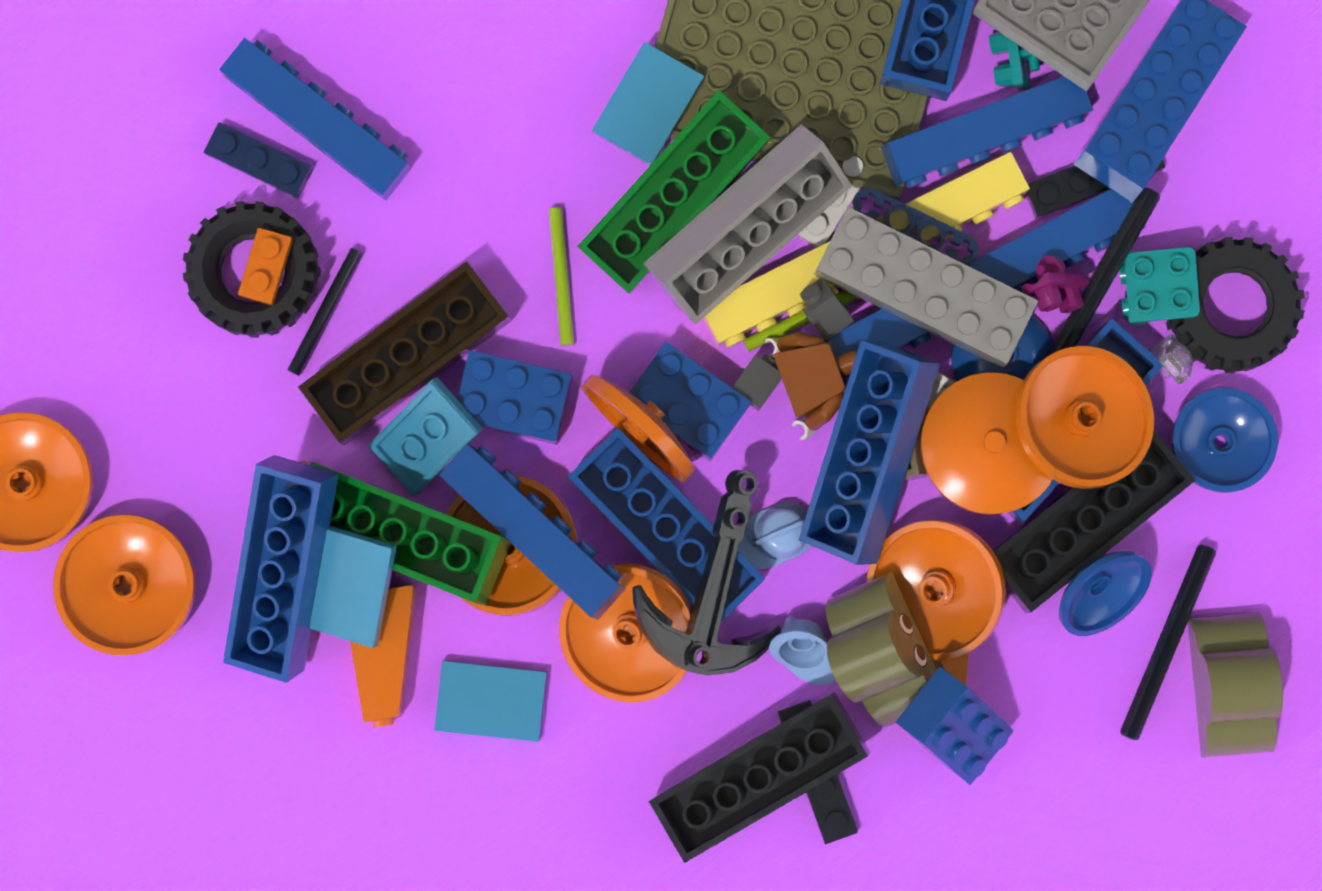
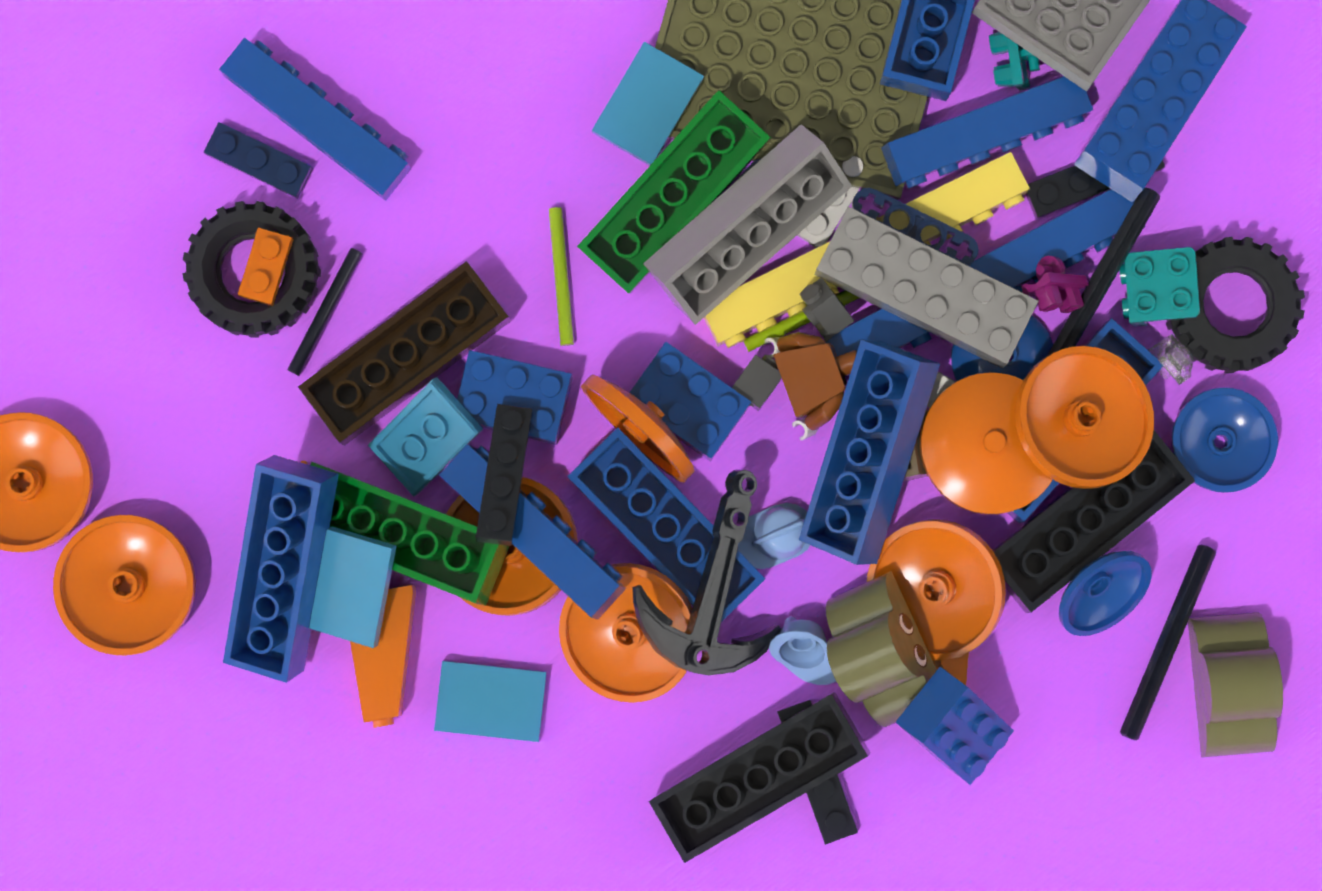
none -> black plate [476,404,532,546]

